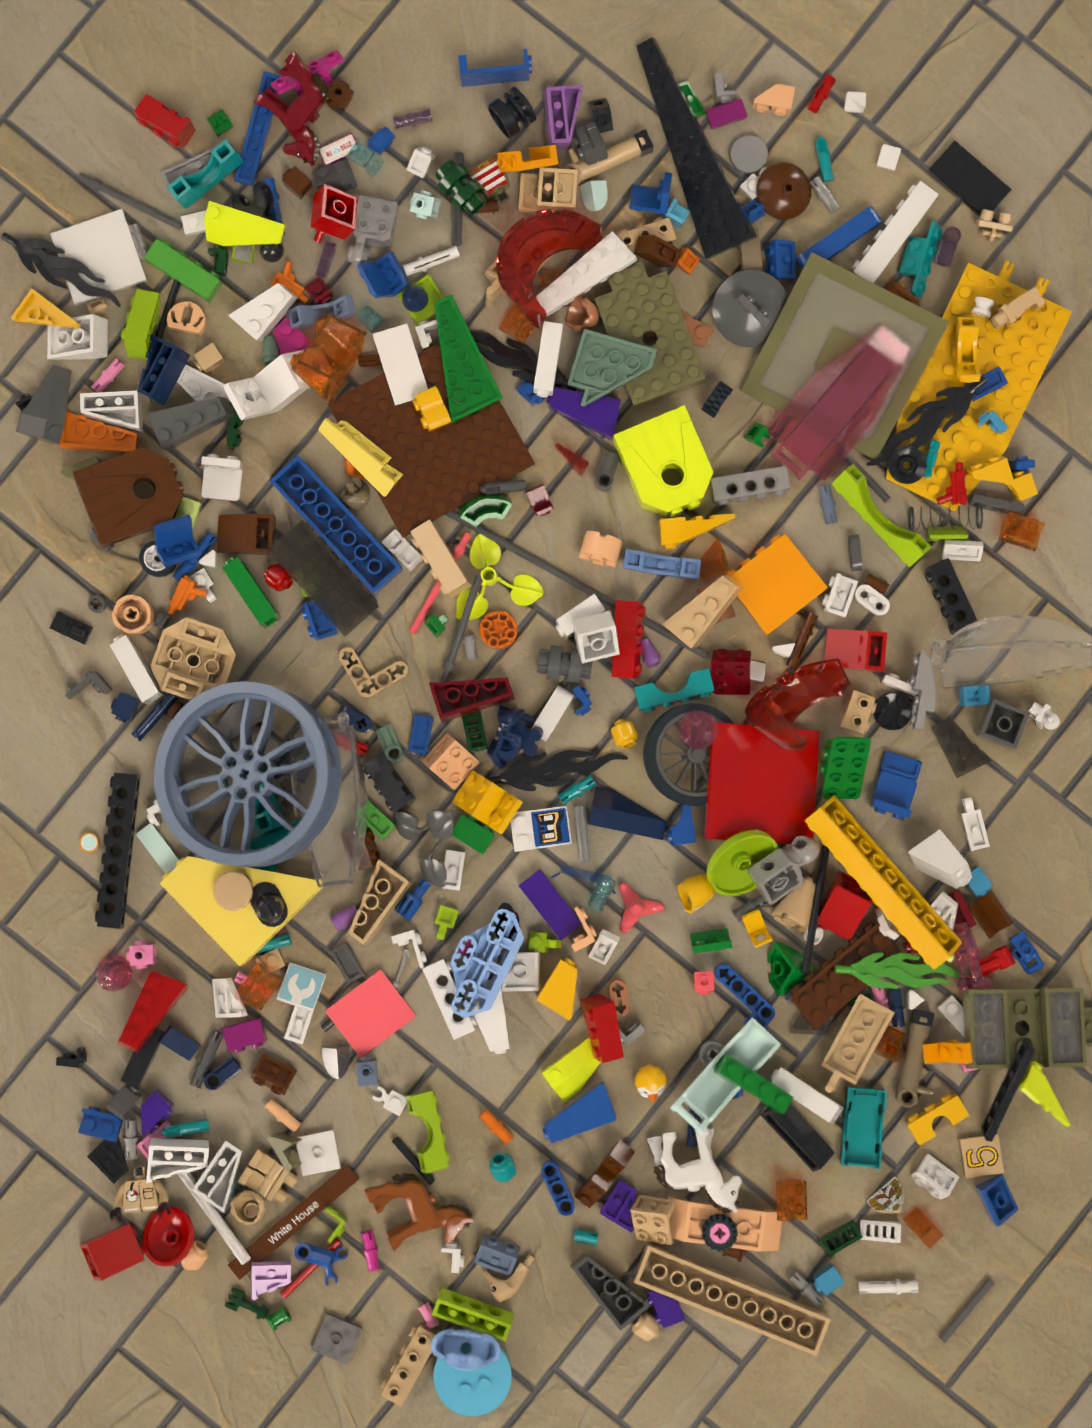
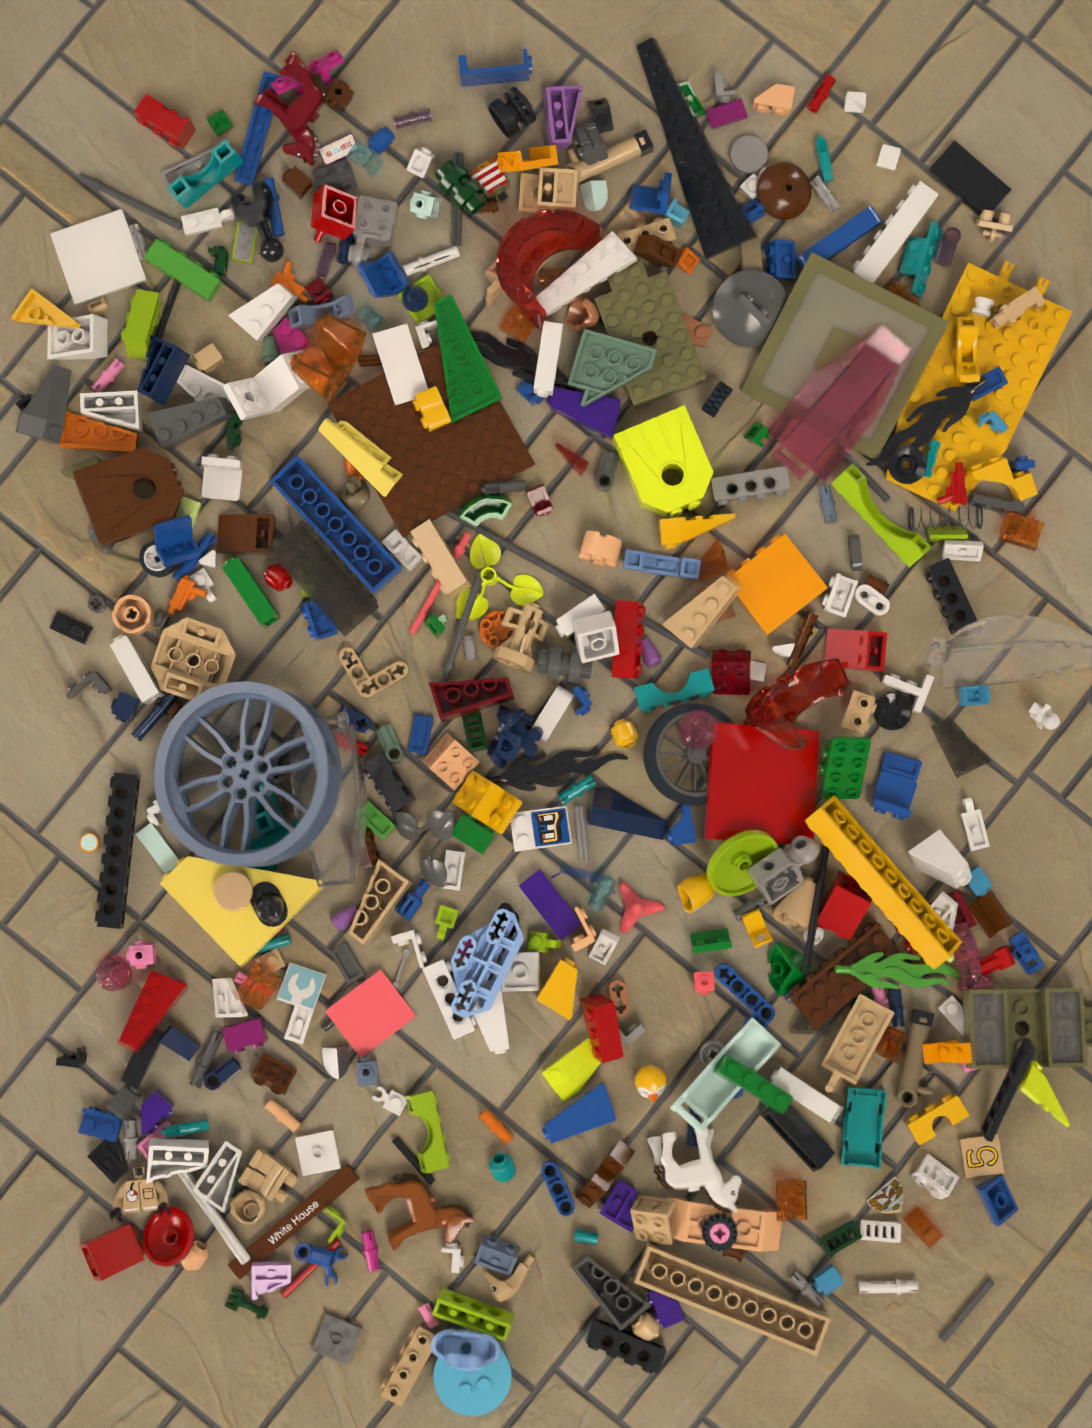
black piece [1,232,121,307] -> none
light nougat piece [167,302,206,336] -> none
neon yellow wedge [204,201,286,246] -> none
green bush [266,1305,292,1331] -> none
olive slope [267,1132,302,1172] -> none
white plate [875,907,900,940] -> none
white slope [906,989,924,1010] -> none
light grey slope [909,651,935,730] -> none
dark grey brick [976,699,1030,750] -> none
none -> dark blue axle [337,232,354,265]
none -> tan piece [492,602,549,673]
none -> black brick [585,1317,667,1373]

